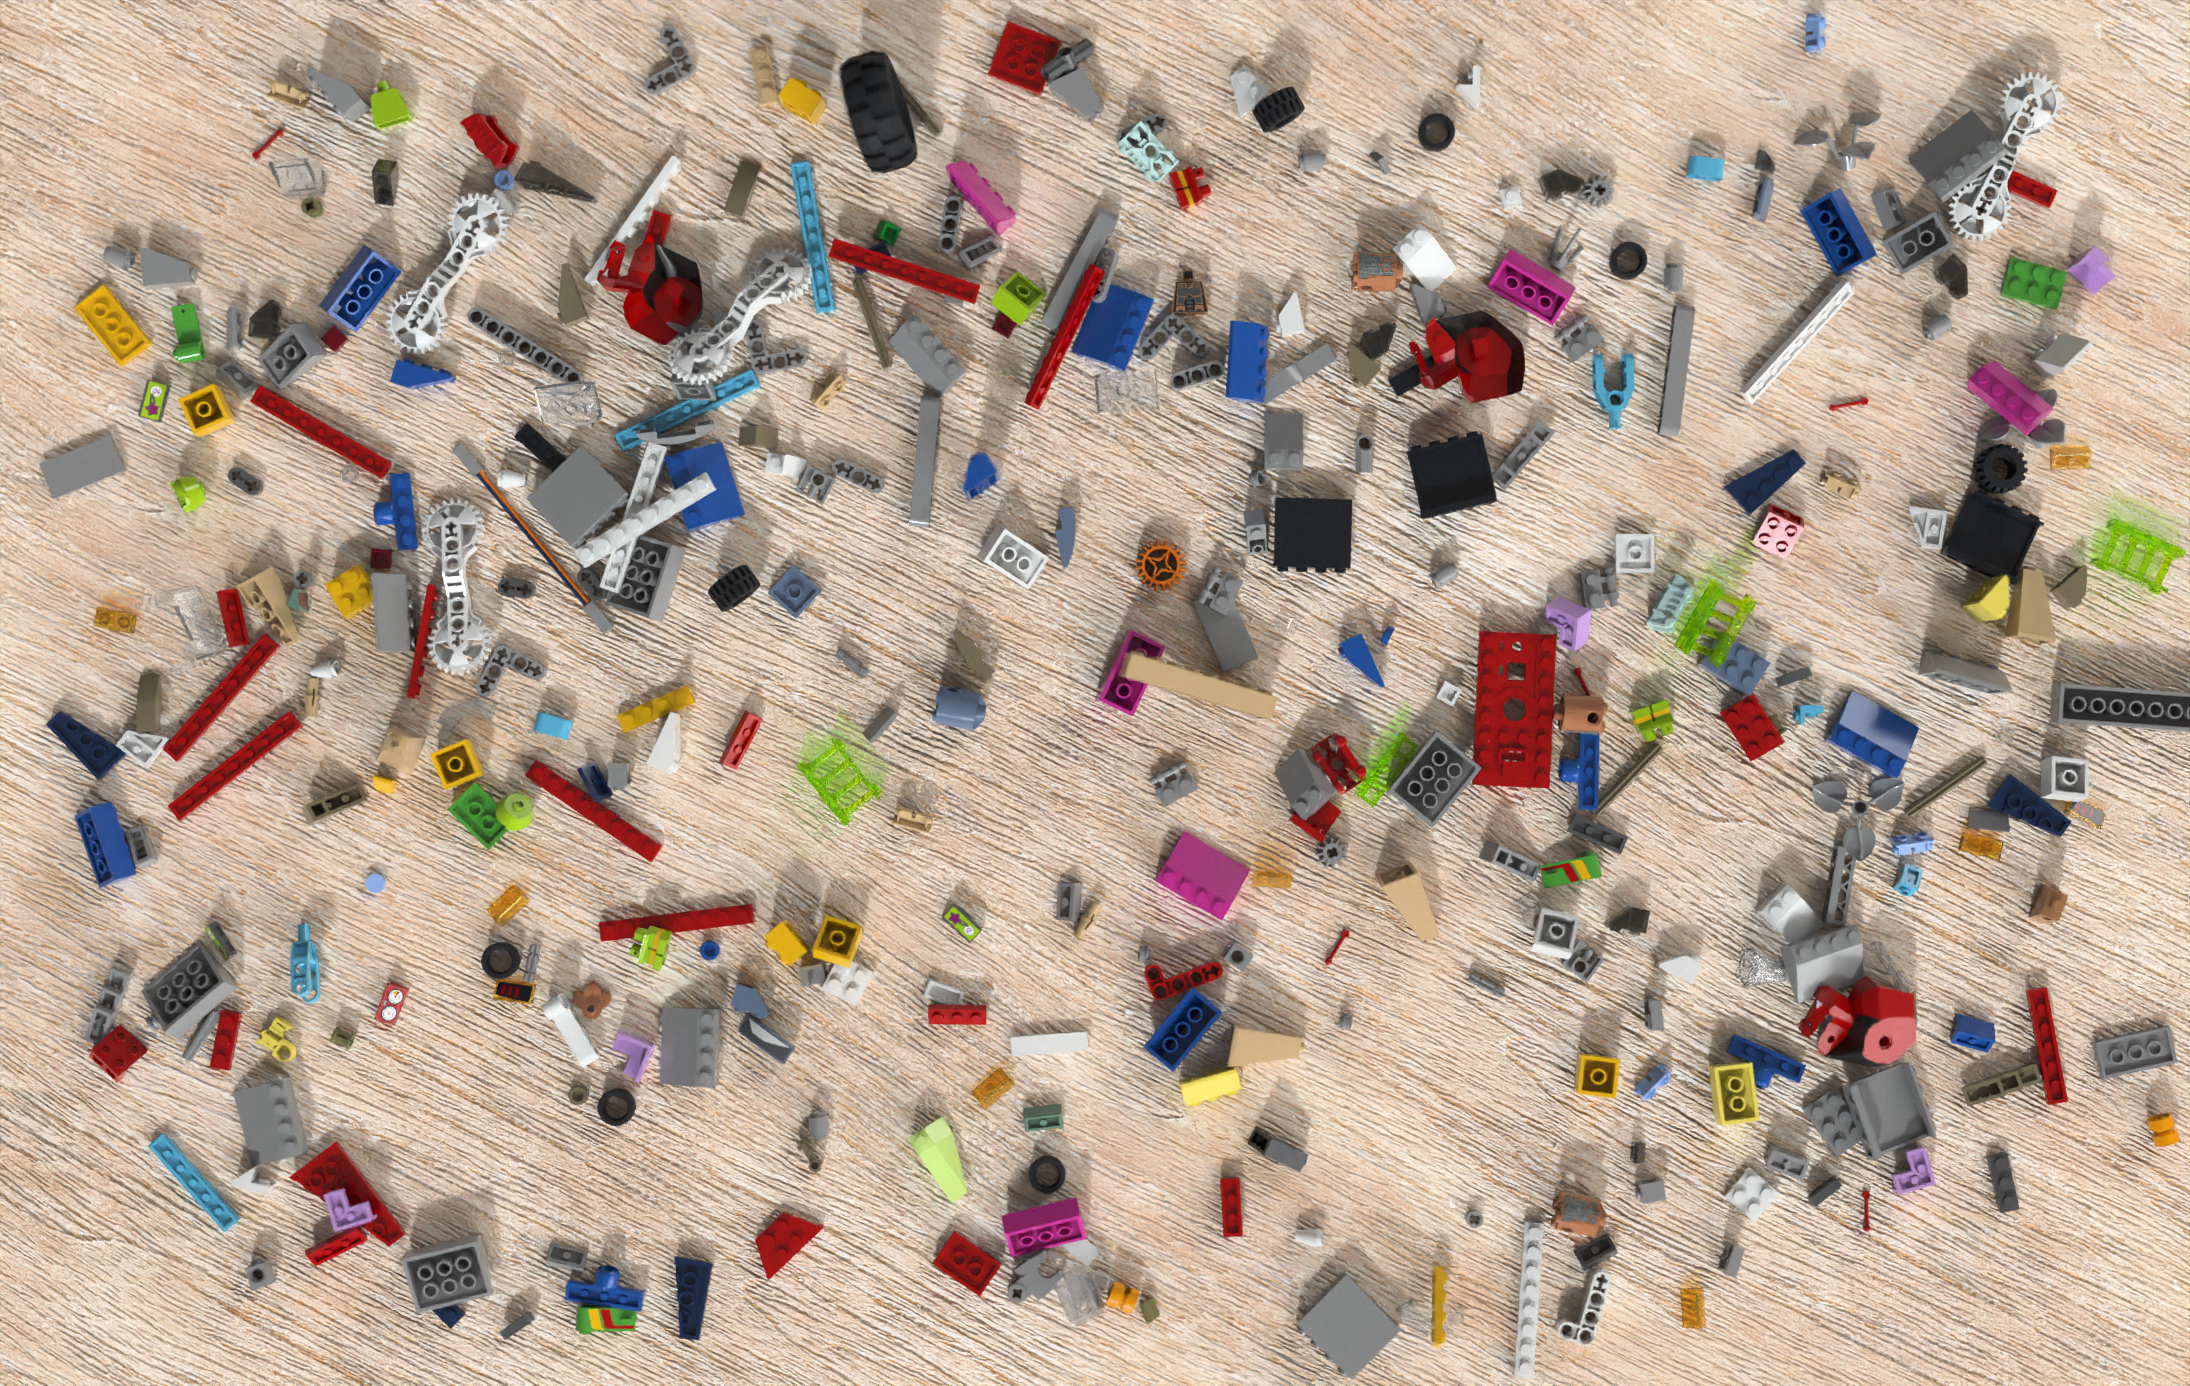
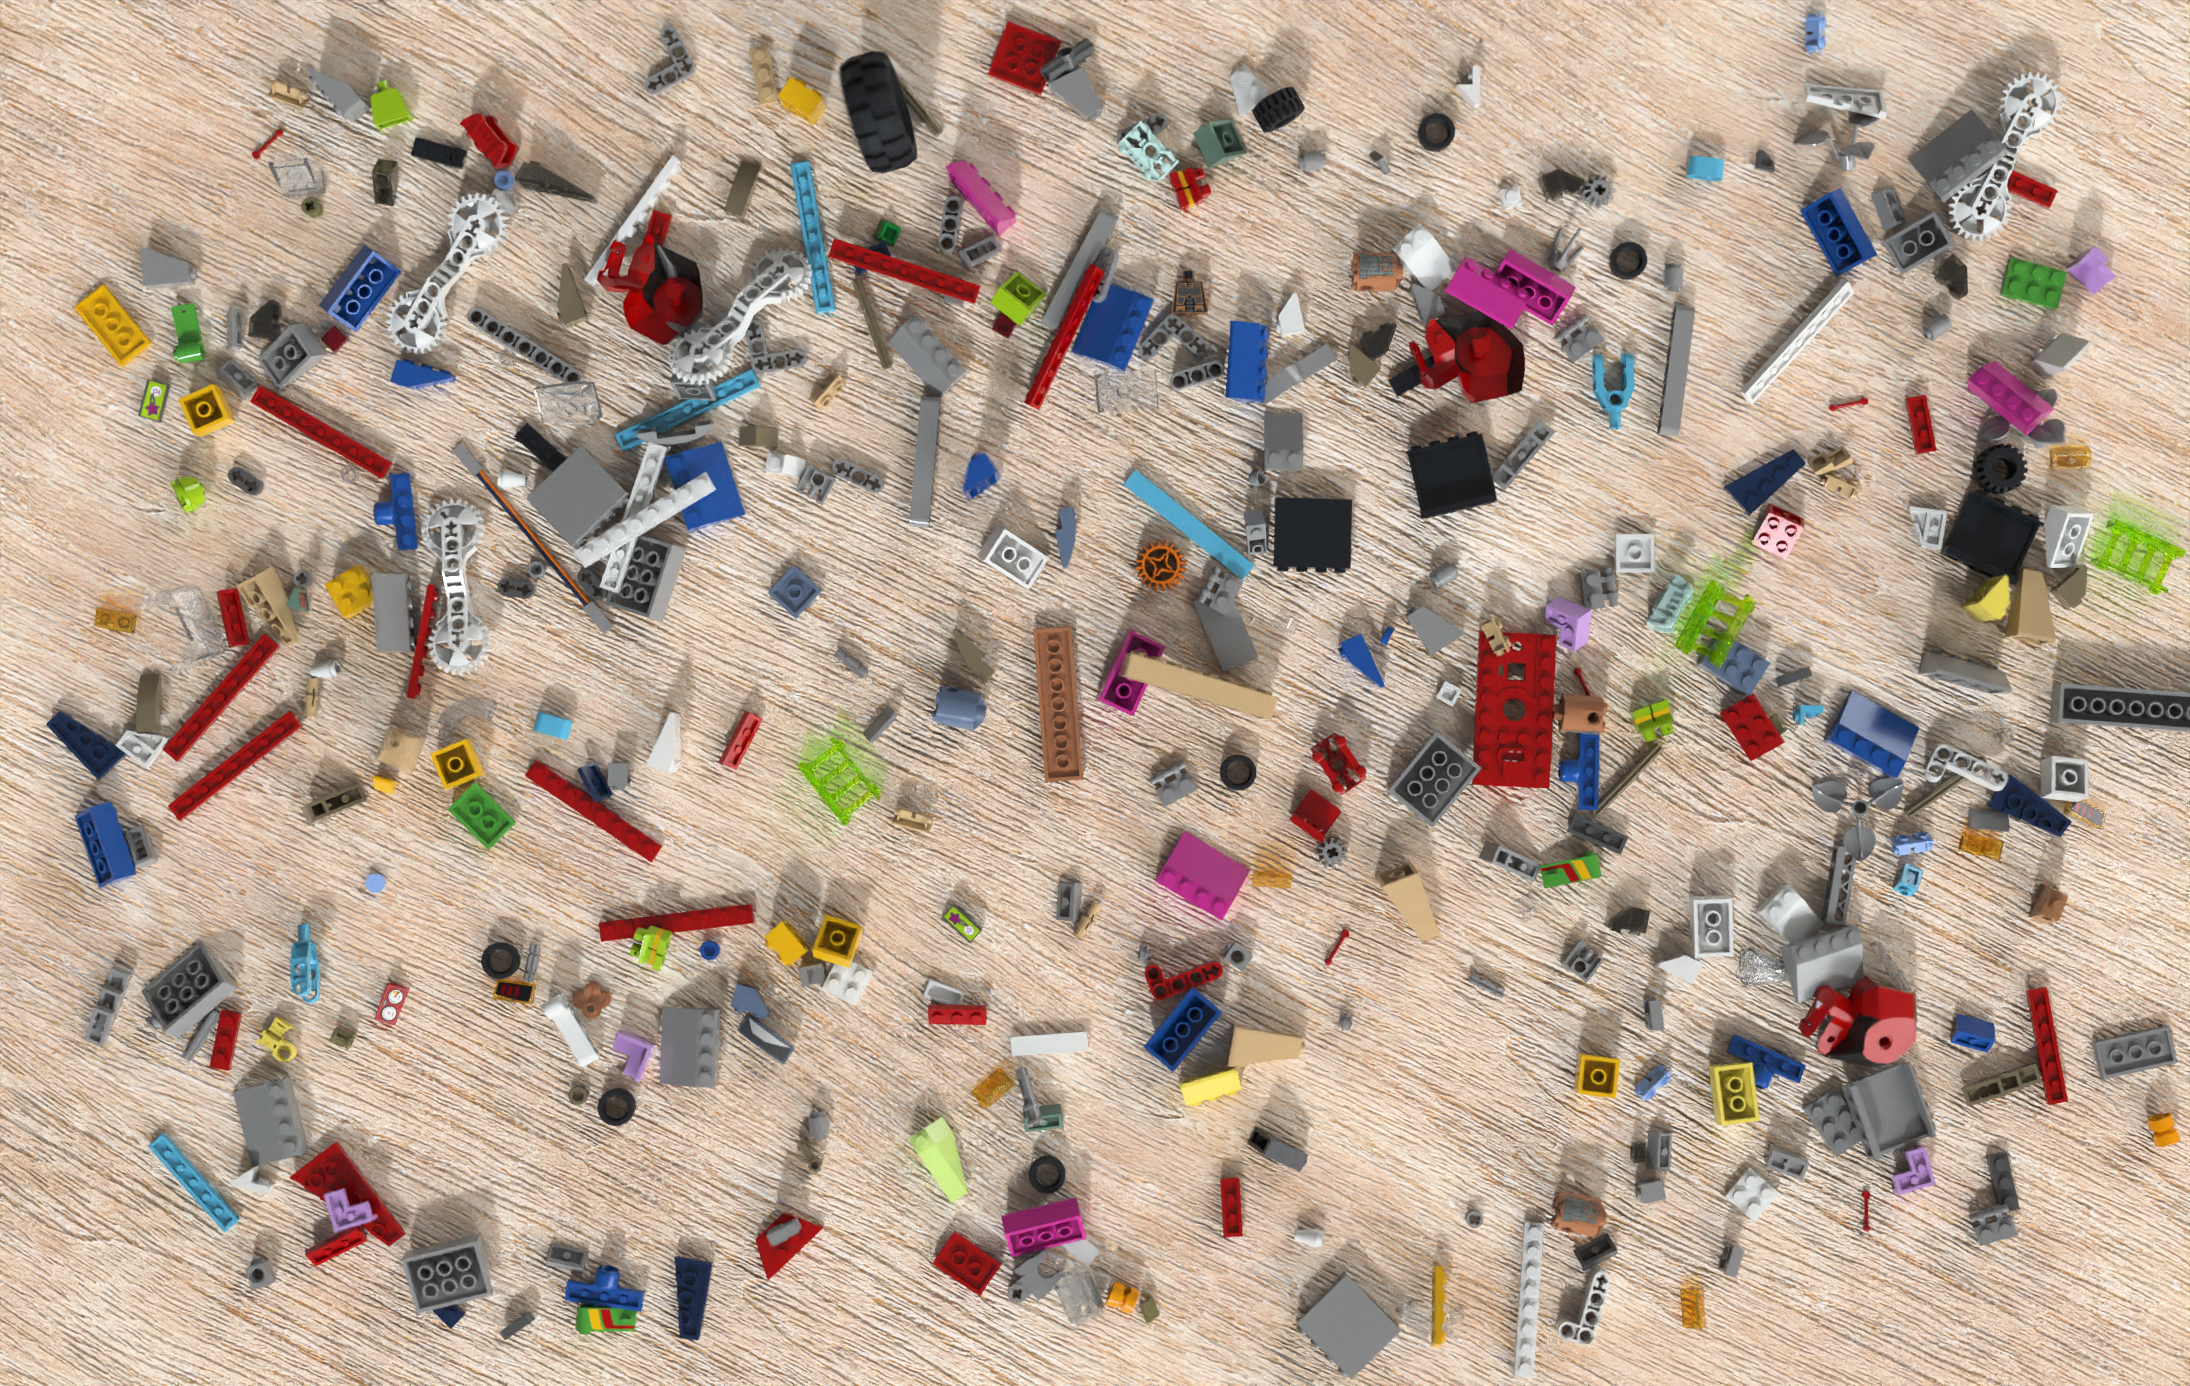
light grey tile [39,435,126,500] -> none
red bracket [89,1025,147,1083] -> none
light grey brick [103,245,135,269] -> none
dark grey slope [205,922,237,961] -> none
dark red tile [370,549,392,569] -> none
light grey beam [476,645,547,697] -> none
clear yellow slope [486,884,530,926] -> none
lime cone [496,793,534,831] -> none
yellow plate [617,685,695,733] -> none
black tyre [708,565,760,612] -> none
light grey slope [1274,748,1337,820] -> none
light grey piece [1354,434,1373,473] -> none
clear neon green fence [1355,732,1418,808] -> none
white brick [1530,908,1580,960] -> none
sand blue slope [1752,177,1774,221] -> none
dark grey beam [1806,1176,1842,1206] -> none
none -> black plate [411,137,468,170]
none -> light grey plate [528,560,547,579]
none -> light grey brick [766,1217,802,1246]
none -> light grey pin [1015,1067,1045,1127]
none -> nougat plate [1033,626,1083,782]
none -> medium azure tile [1123,470,1254,580]
none -> sand green slope [1193,118,1247,168]
none -> black tyre [1220,754,1256,790]
none -> light grey slope [1405,606,1464,656]
none -> dark pink slope [1445,257,1531,330]
none -> tan hinge [1481,616,1512,657]
none -> light grey slope [1646,1131,1672,1171]
none -> white slope [1689,895,1734,958]
none -> white wing [1804,84,1887,119]
none -> tan slope [1807,446,1854,475]
none -> red plate [1905,394,1937,455]
none -> white beam [1924,744,2008,791]
none -> light grey plate [1969,1204,2018,1246]
none -> white slope [2045,505,2094,568]

